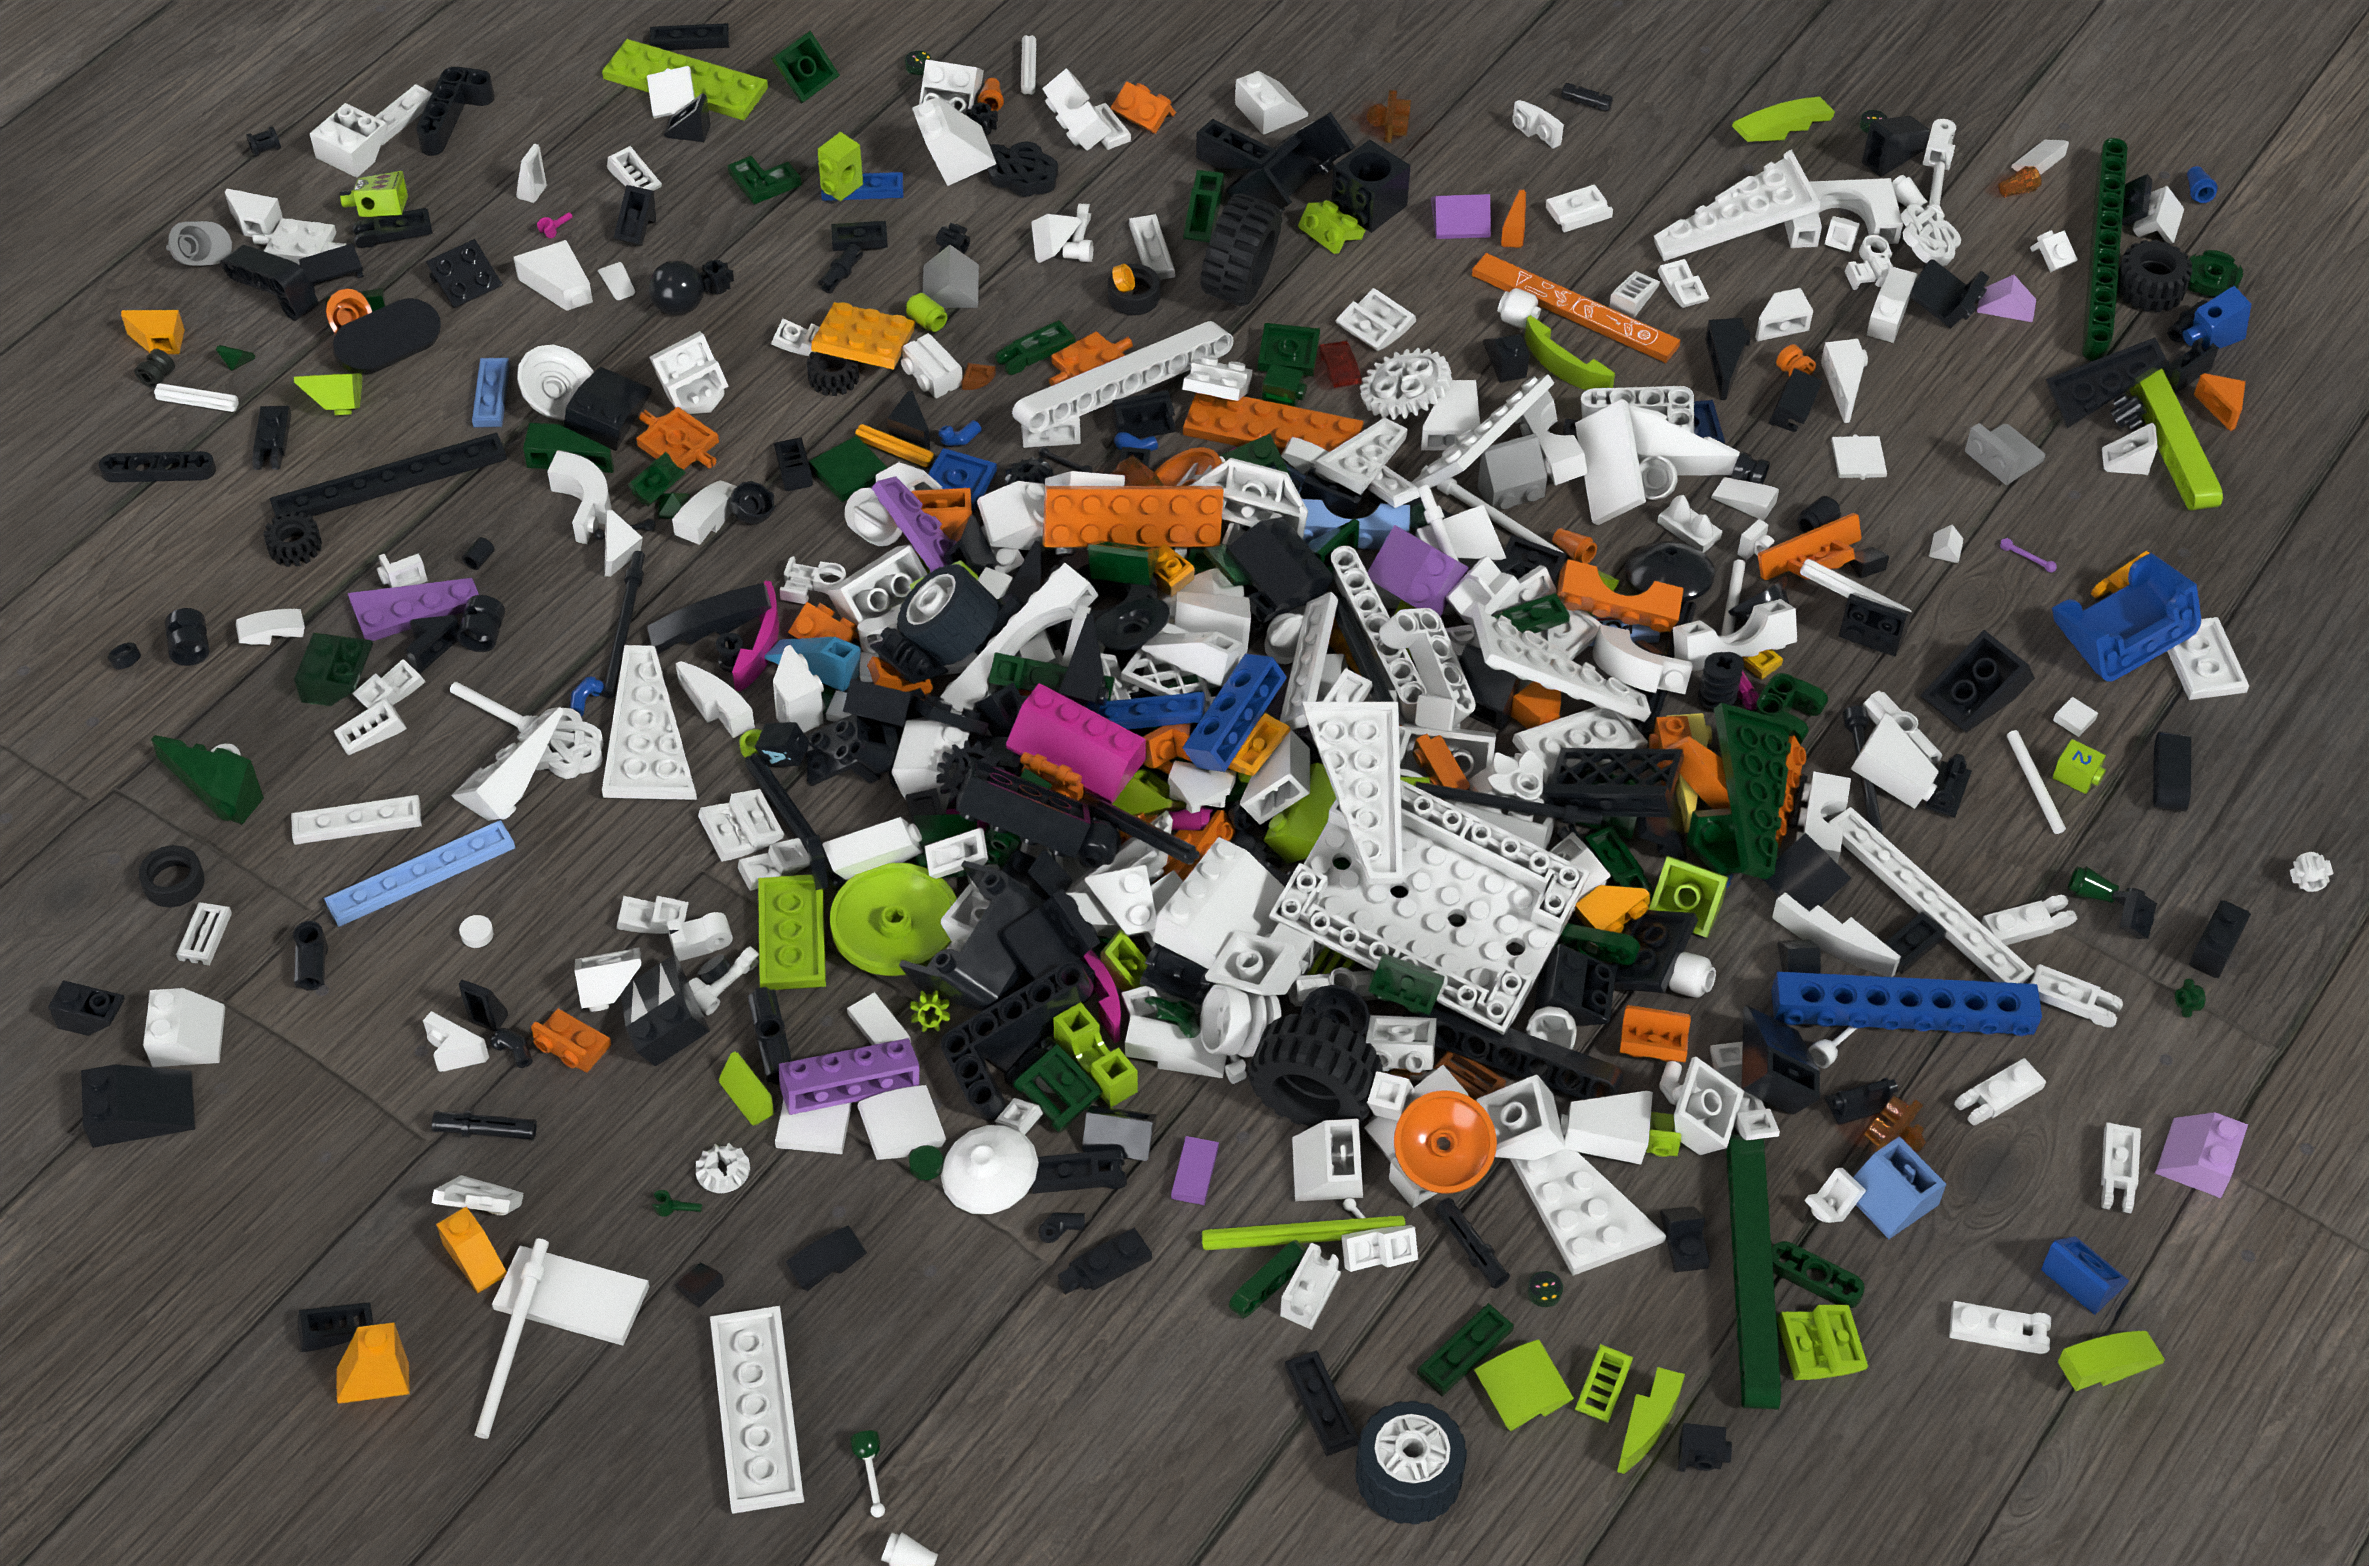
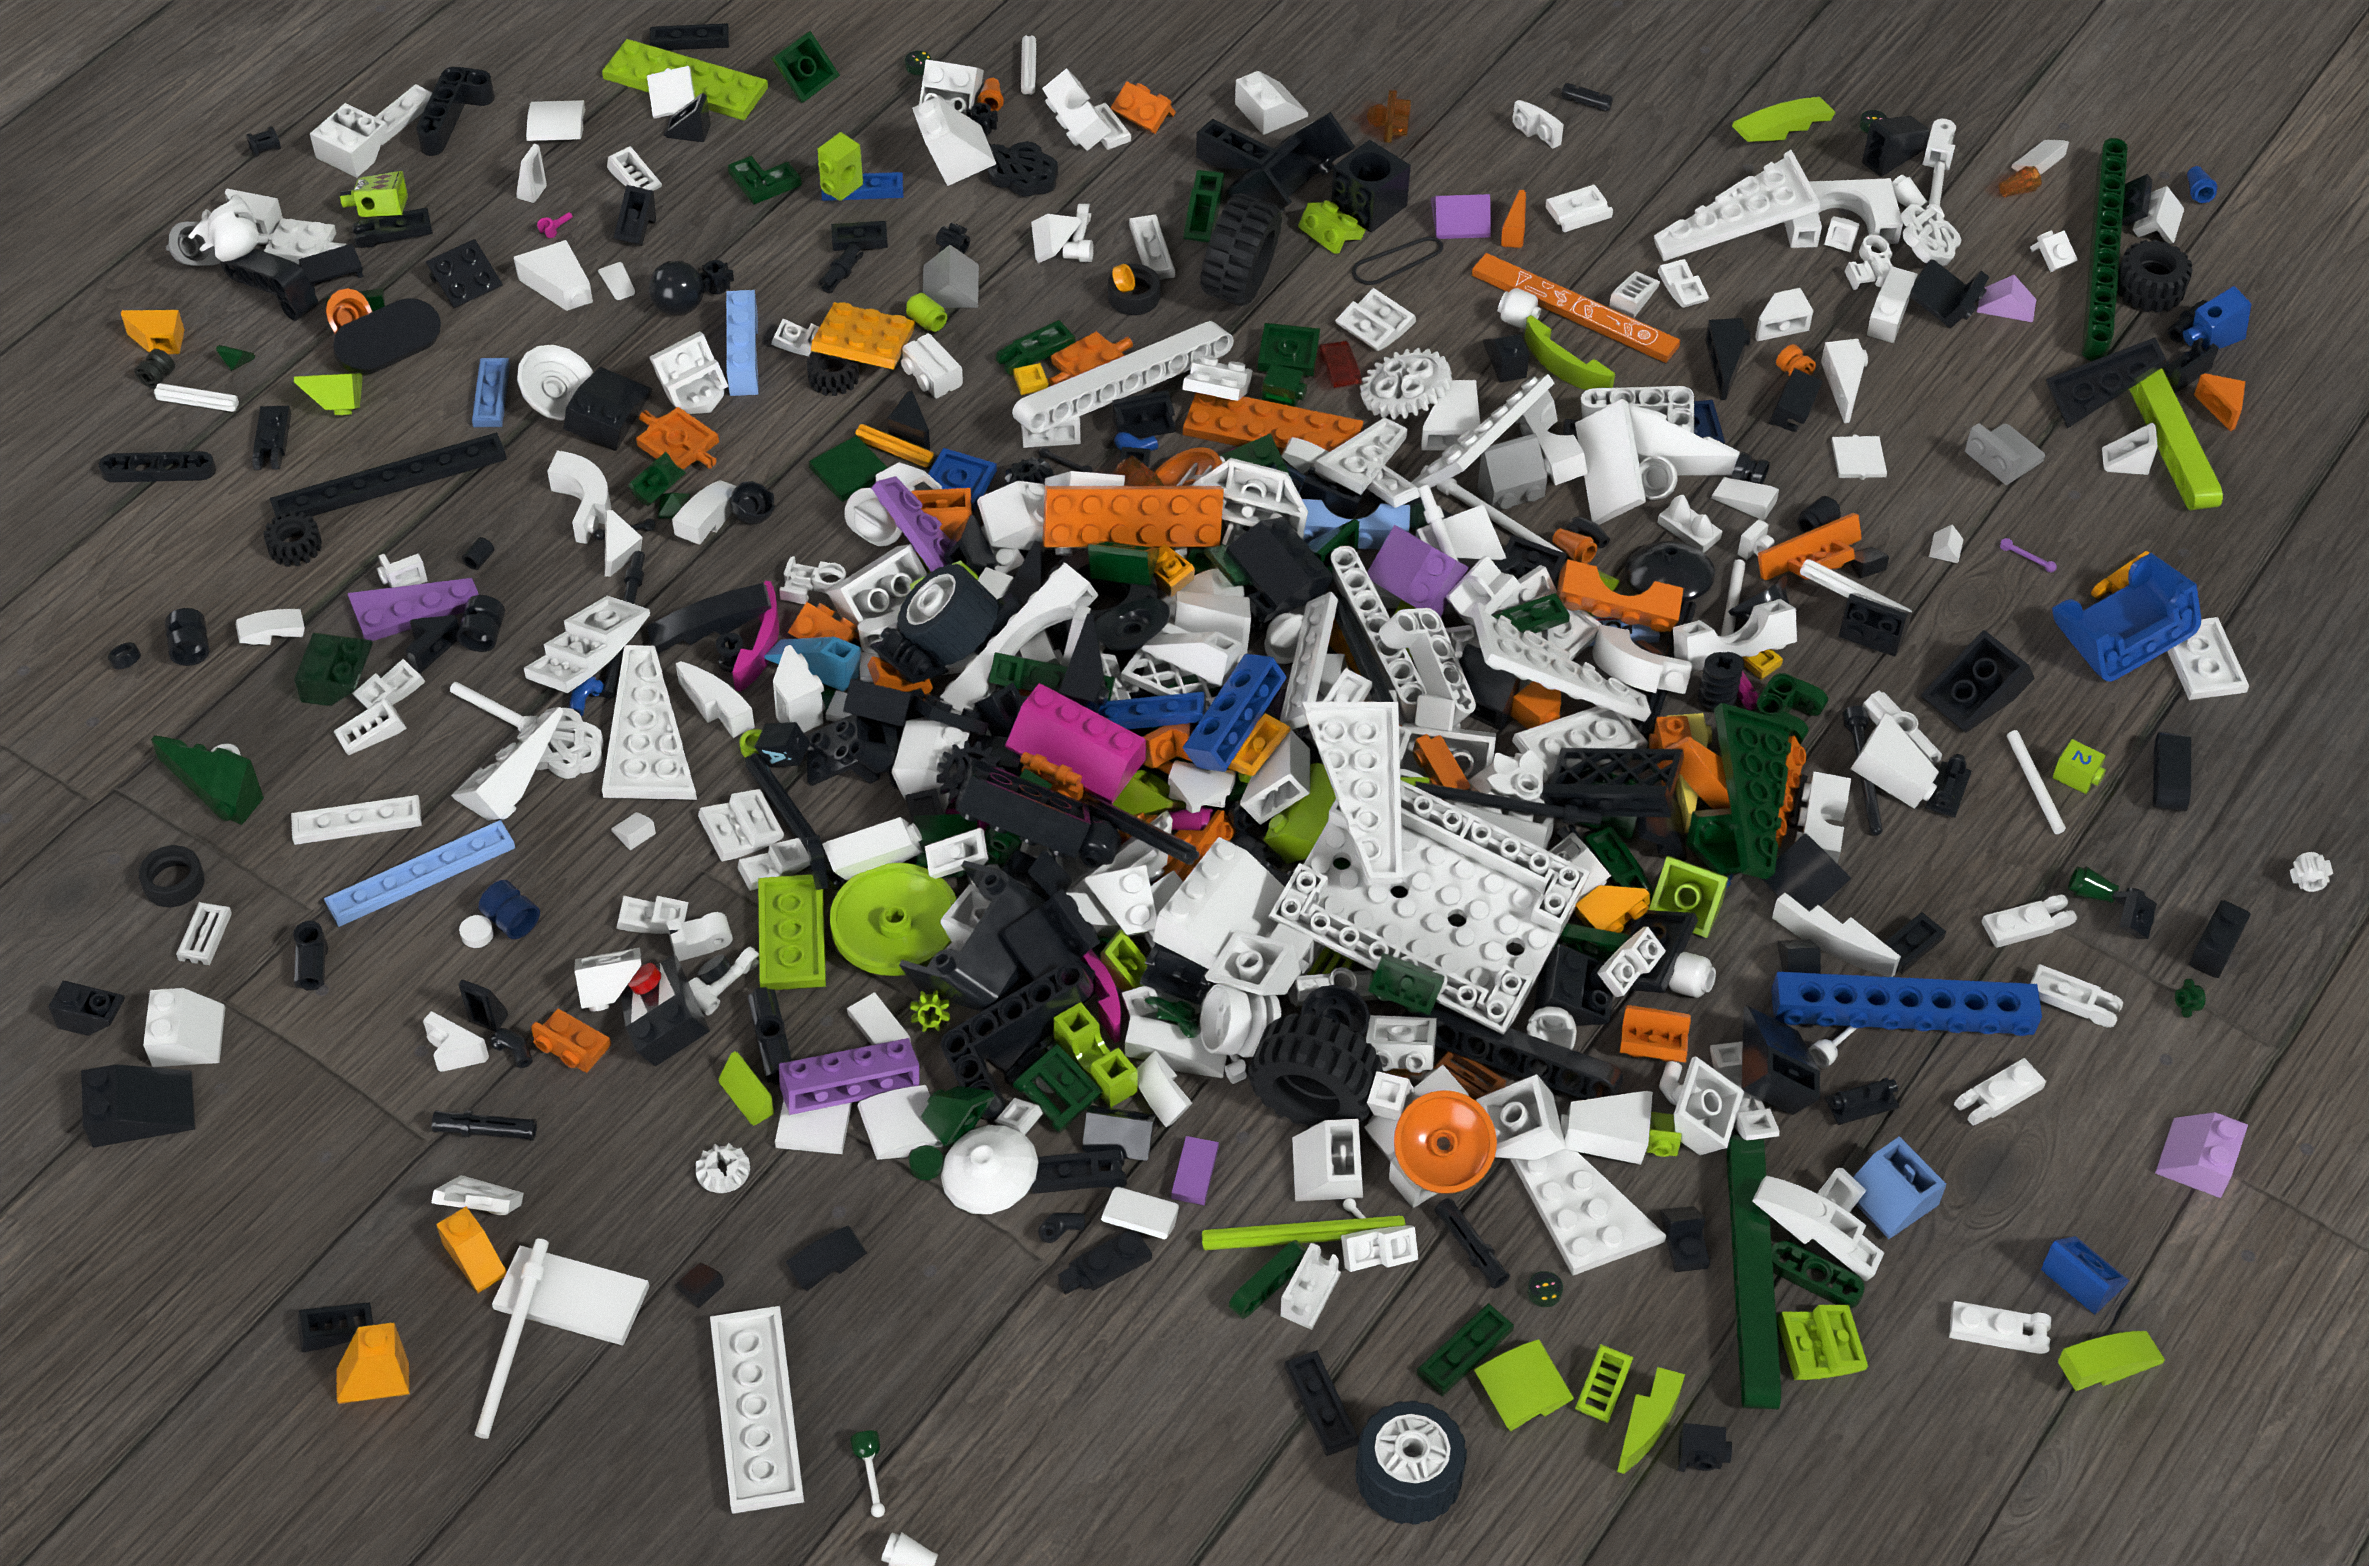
dark green slope [523,423,614,473] -> none
dark green hand [652,1190,702,1217] -> none
black slope [773,437,813,491] -> none
blue arm [938,420,981,446] -> none
dark orange tile [962,363,996,390] -> none
white plate [1828,807,2034,983] -> none
clear orange hips [1864,1096,1925,1154] -> none
white tile [2053,697,2098,737] -> none
white hinge [2101,1123,2141,1213] -> none
black gear [2110,393,2147,430] -> none
dark green plate [2187,250,2243,297] -> none
none -> white piece [188,194,259,262]
none -> dark blue wheel [478,880,540,939]
none -> white slope [524,596,650,693]
none -> white slope [526,100,585,141]
none -> white slope [611,812,656,850]
none -> red tile [628,963,661,995]
none -> light blue arch [726,290,758,396]
none -> dark green slope [921,1086,996,1146]
none -> yellow tile [1013,363,1048,395]
none -> white slope [1101,1187,1179,1239]
none -> white slope [1137,1051,1193,1127]
none -> black piece [1352,236,1443,285]
none -> white hand [1450,634,1469,658]
none -> black arm [1567,516,1610,549]
none -> white slope [1597,927,1666,997]
none -> white slope [1752,1176,1884,1281]

